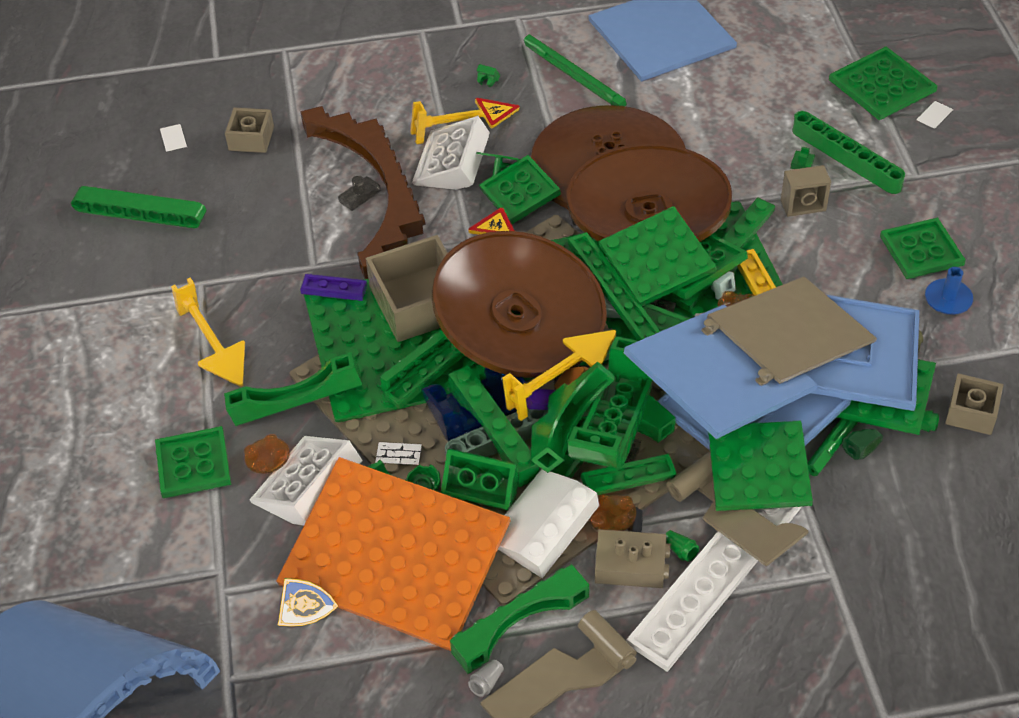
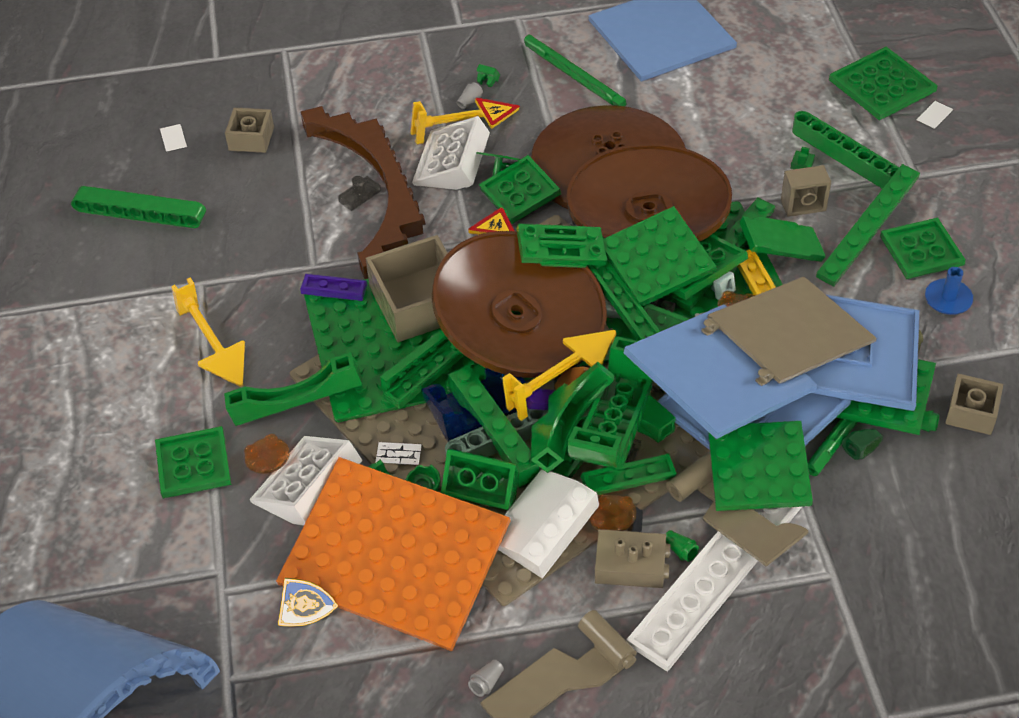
green arch [450,564,589,674] -> none
none -> light grey cone [456,82,483,109]
none -> green piece [516,224,607,268]
none -> green piece [739,216,826,262]
none -> green plate [816,164,920,287]

